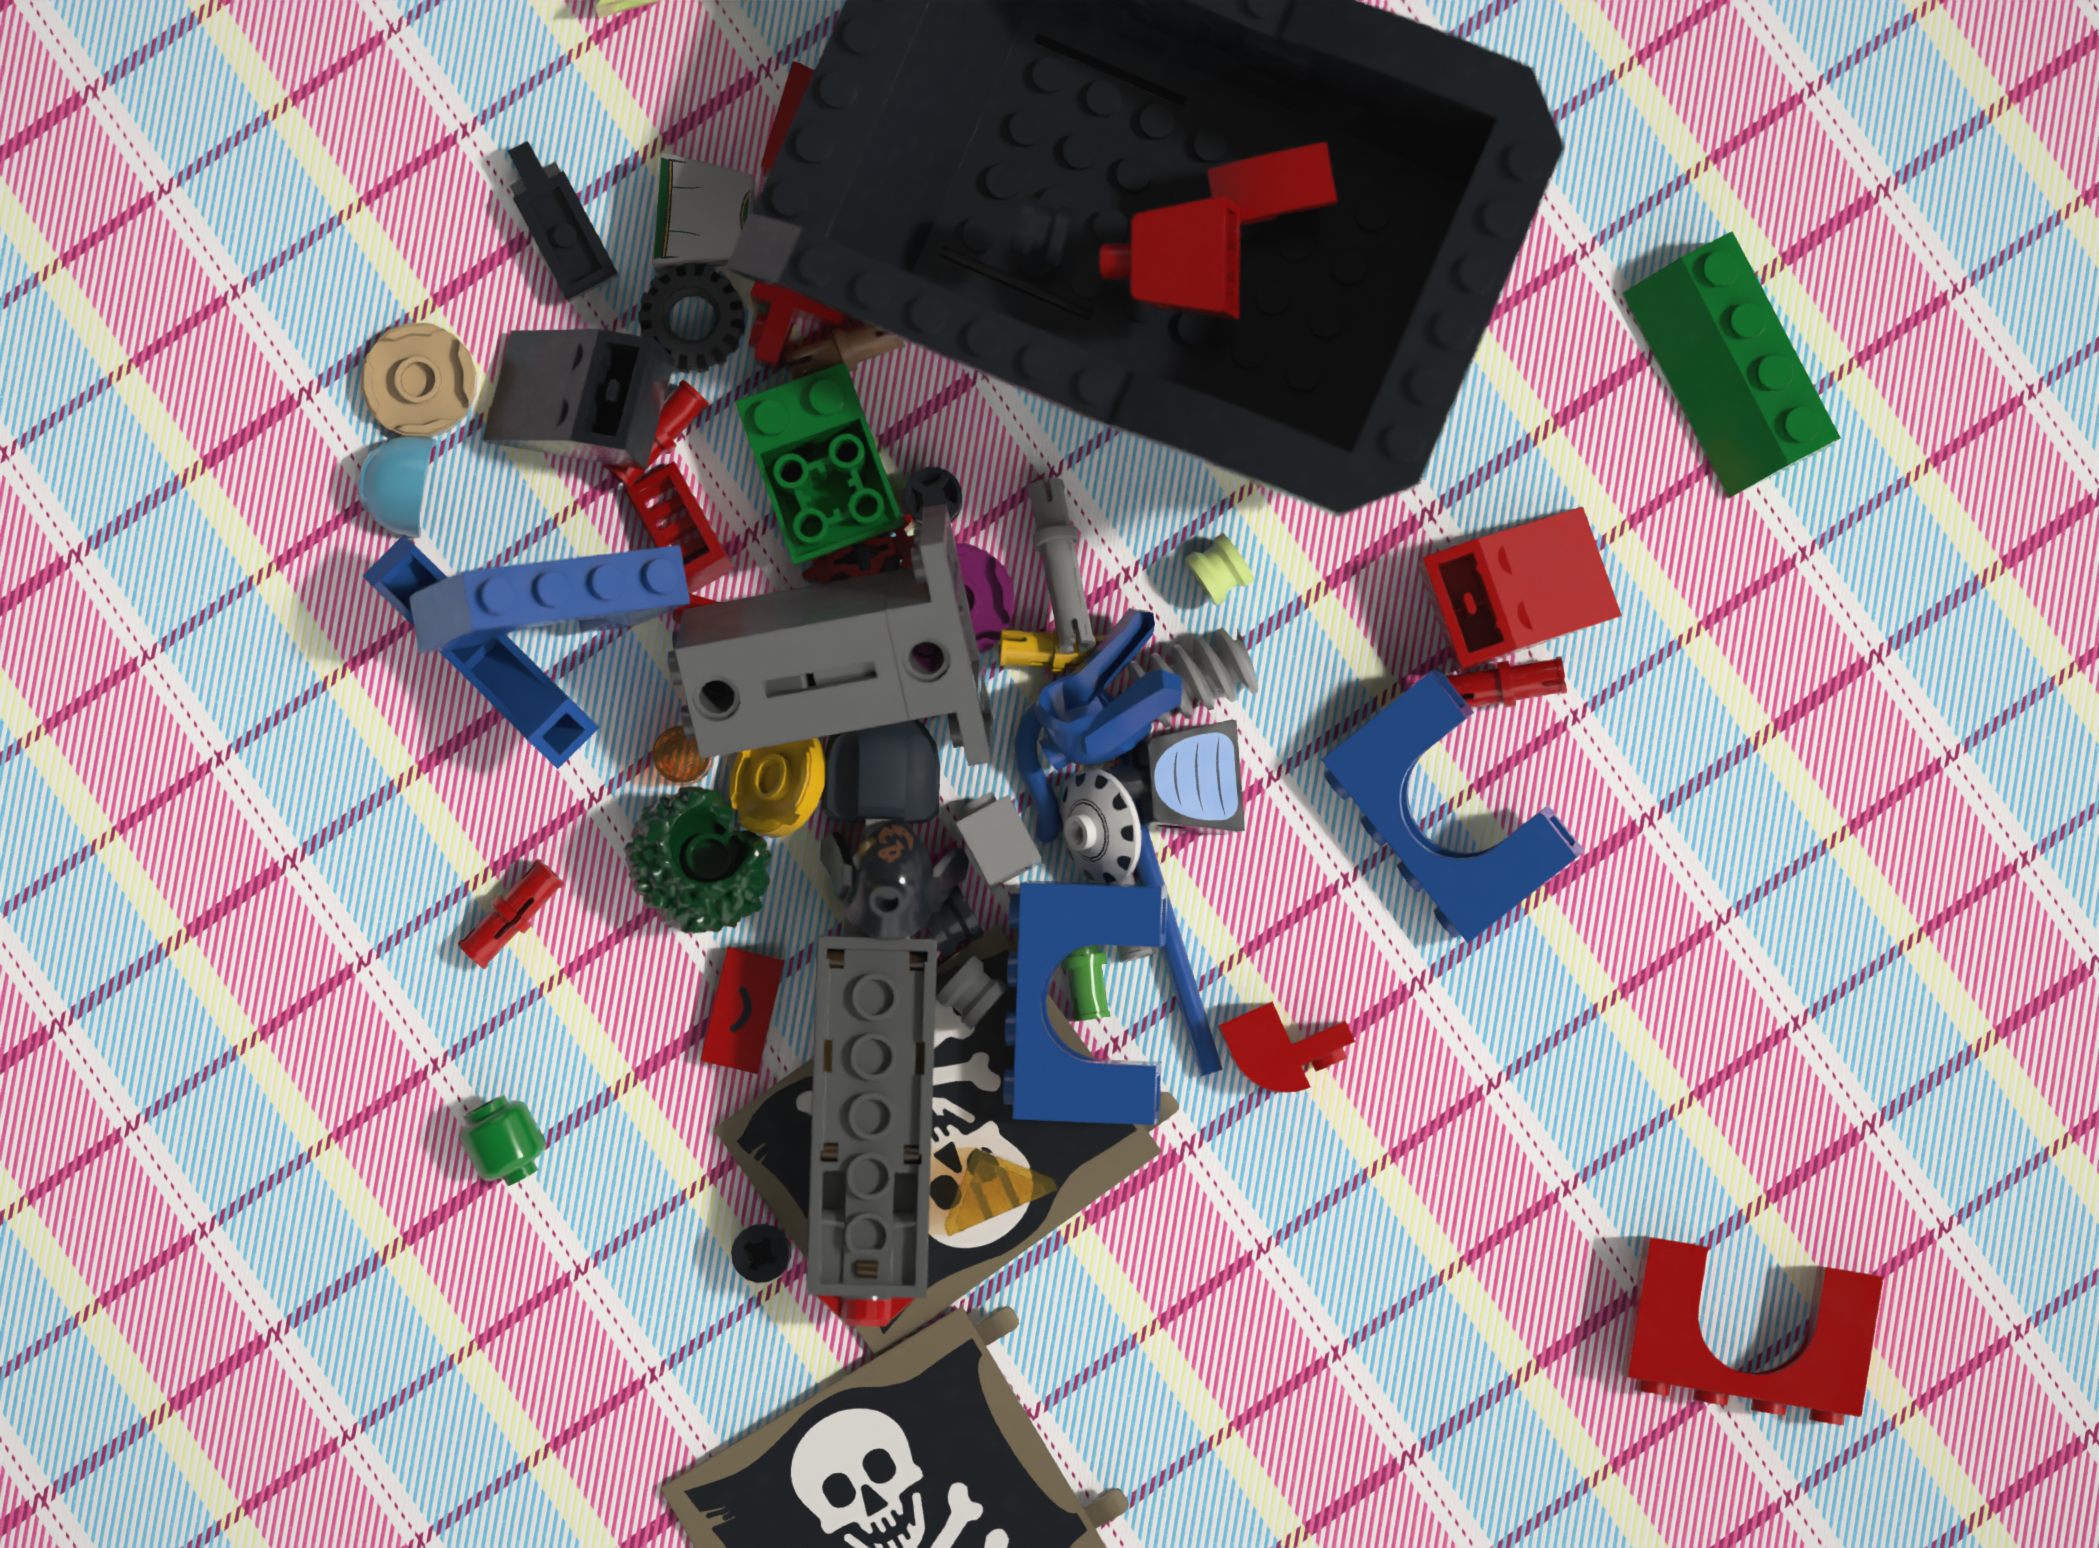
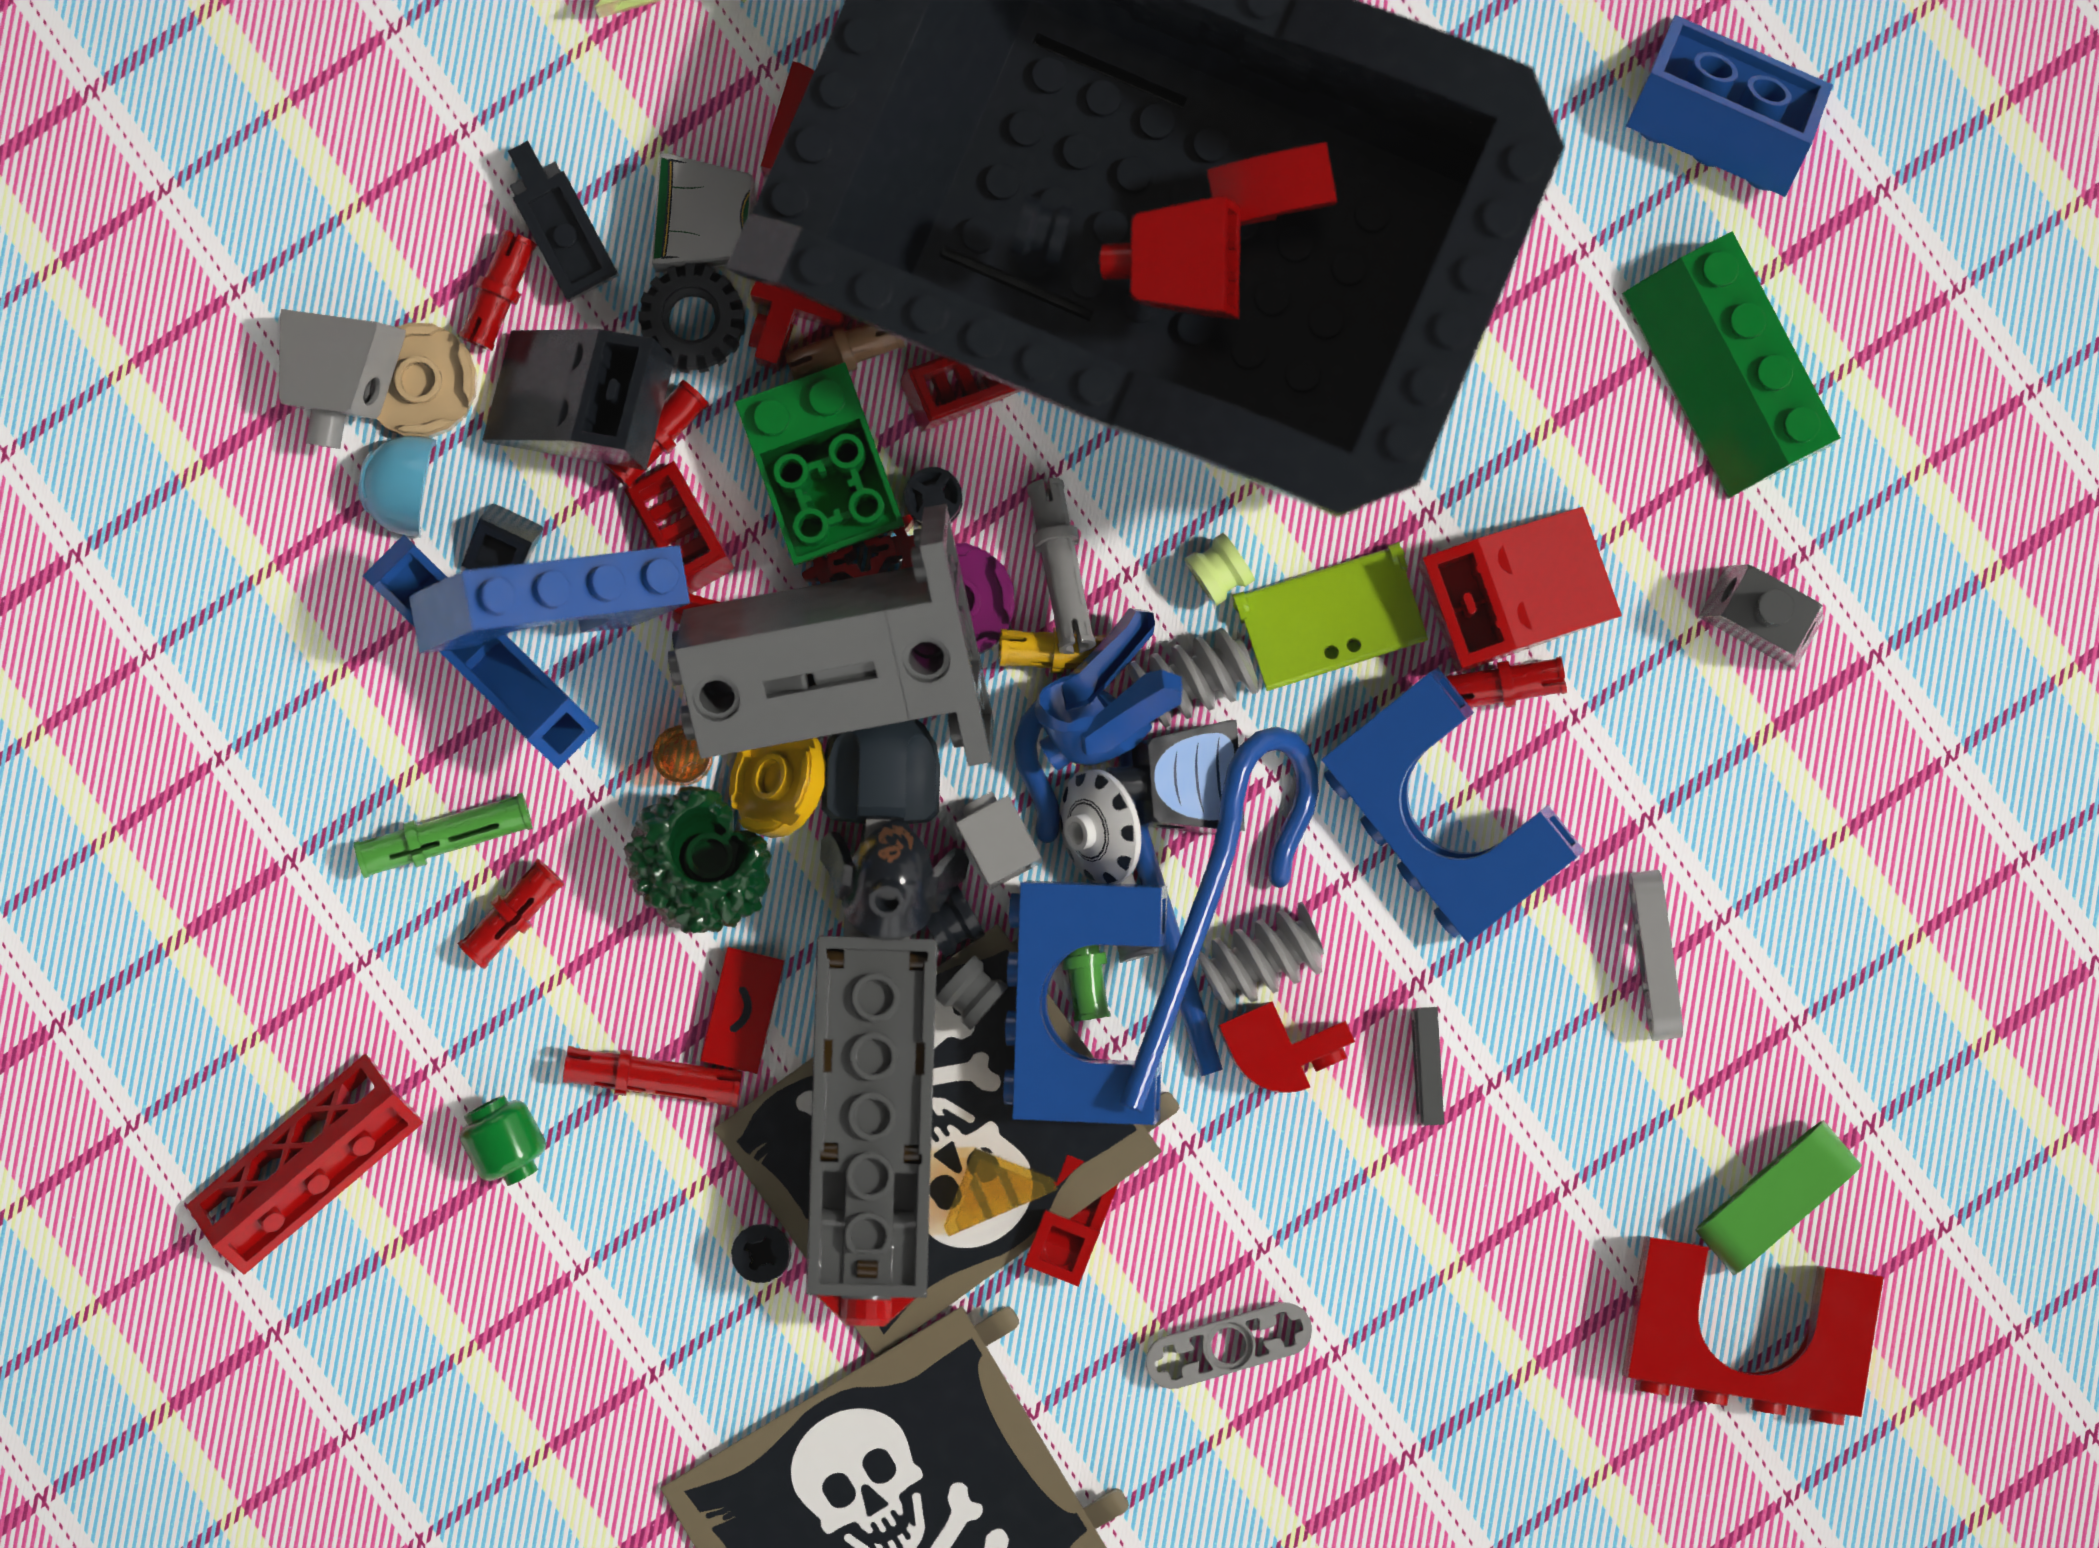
none -> red fence [186,1053,424,1275]
none -> light grey torso [279,309,406,449]
none -> bright green pin [354,793,533,879]
none -> red pin [458,230,538,351]
none -> black slope [461,504,543,570]
none -> red pin [563,1046,742,1108]
none -> red slope [900,357,1021,432]
none -> red slope [1024,1155,1119,1287]
none -> blue piece [1119,726,1319,1112]
none -> light grey beam [1146,1302,1312,1389]
none -> light grey piece [1198,901,1324,1012]
none -> lime door [1232,542,1428,691]
none -> dark grey tile [1411,1007,1444,1126]
none -> blue slope [1626,15,1833,197]
none -> light grey beam [1629,869,1683,1042]
none -> bright green beam [1695,1120,1862,1275]
none -> dark grey torso [1698,564,1824,670]

